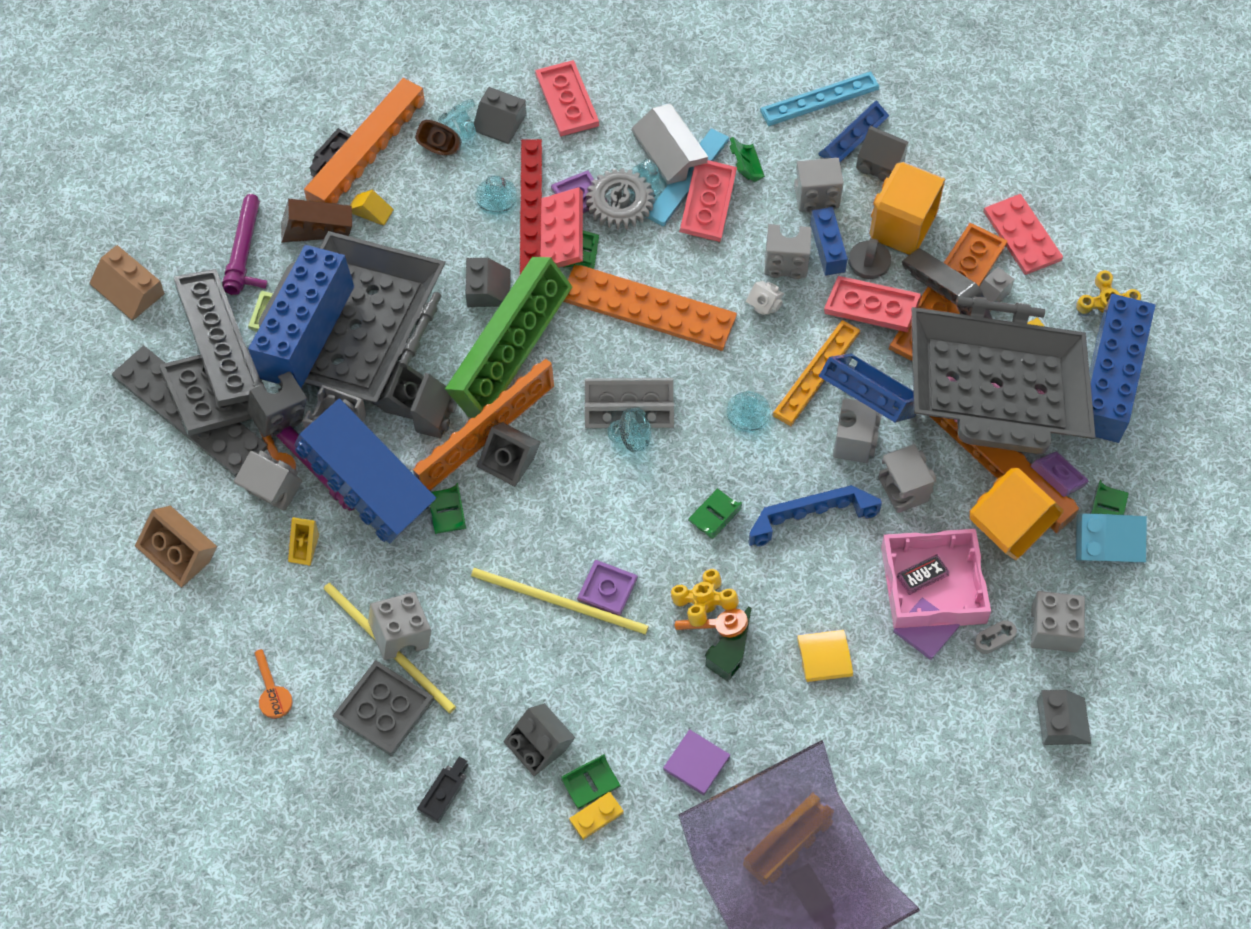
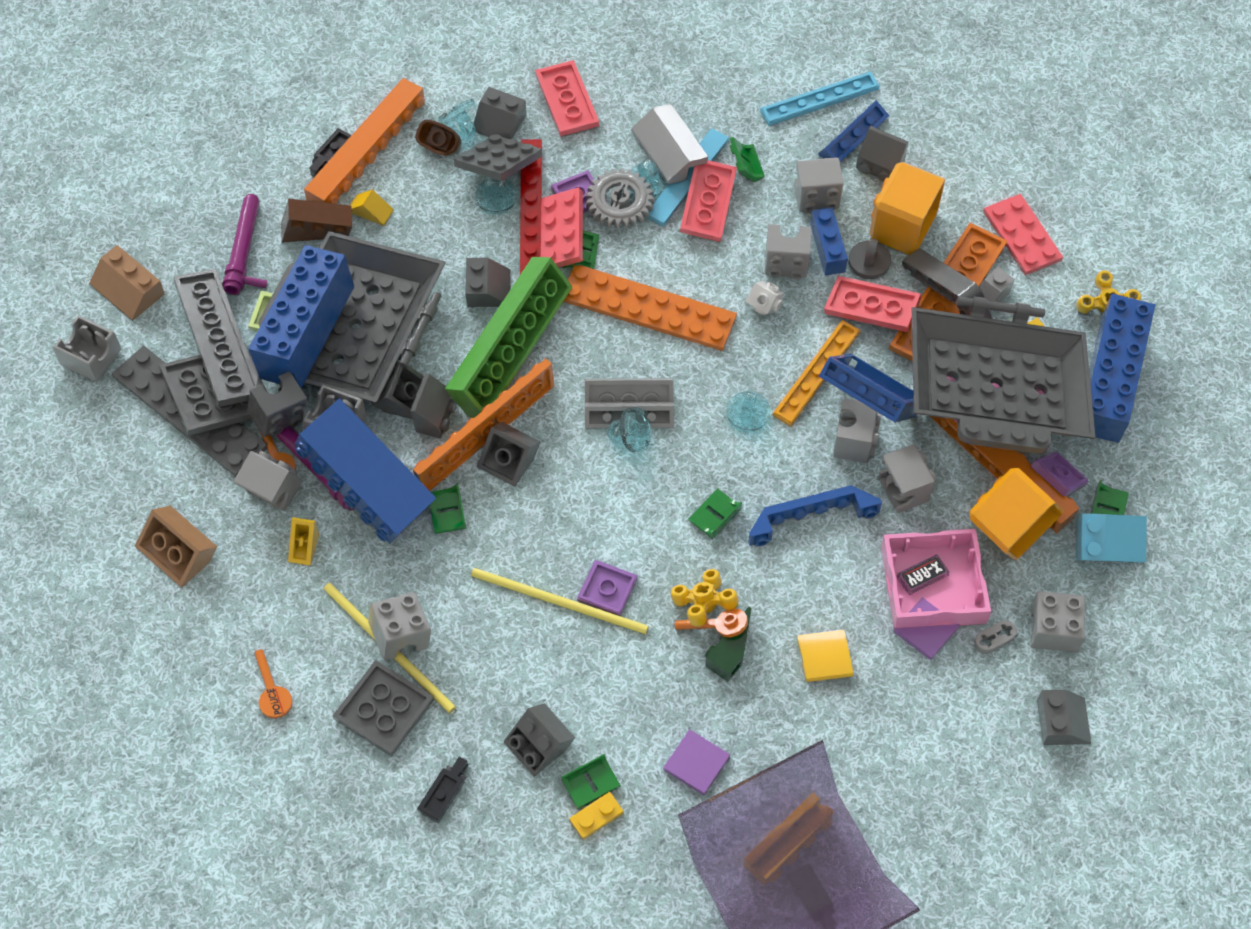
none -> light grey piece [53,315,121,382]
none -> dark grey plate [453,134,542,181]

